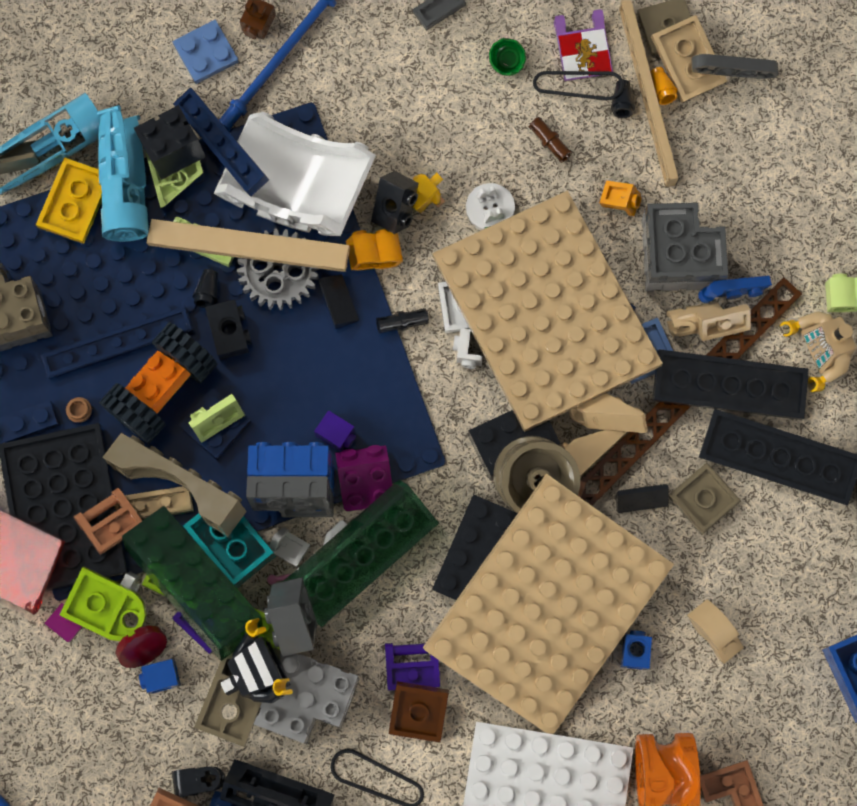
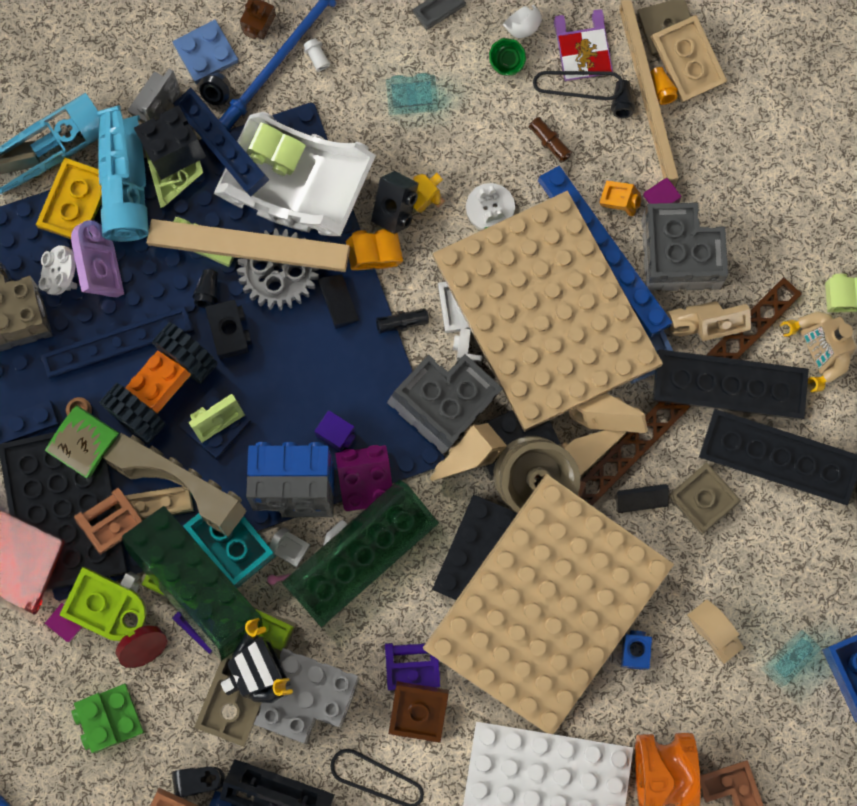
blue brick [139,659,181,694] -> none
dark grey brick [264,577,317,656] -> none
dark grey beam [691,54,779,79] -> none
blue plate [698,275,772,303] -> none
none -> white plate [39,246,77,295]
none -> slope [45,405,119,478]
none -> lavender plate [71,220,124,297]
none -> bright green plate [71,684,144,753]
none -> light grey bracket [127,69,180,122]
none -> black cone [198,73,231,105]
none -> yellowish green brick [246,123,306,176]
none -> white pin [304,38,330,72]
none -> clear light blue brick [386,73,438,115]
none -> dark grey piece [387,354,503,454]
none -> tan slope [430,423,507,481]
none -> white hair [503,5,542,38]
none -> blue plate [538,165,672,338]
none -> magenta panel [643,177,682,204]
none -> clear light blue brick [761,630,822,687]

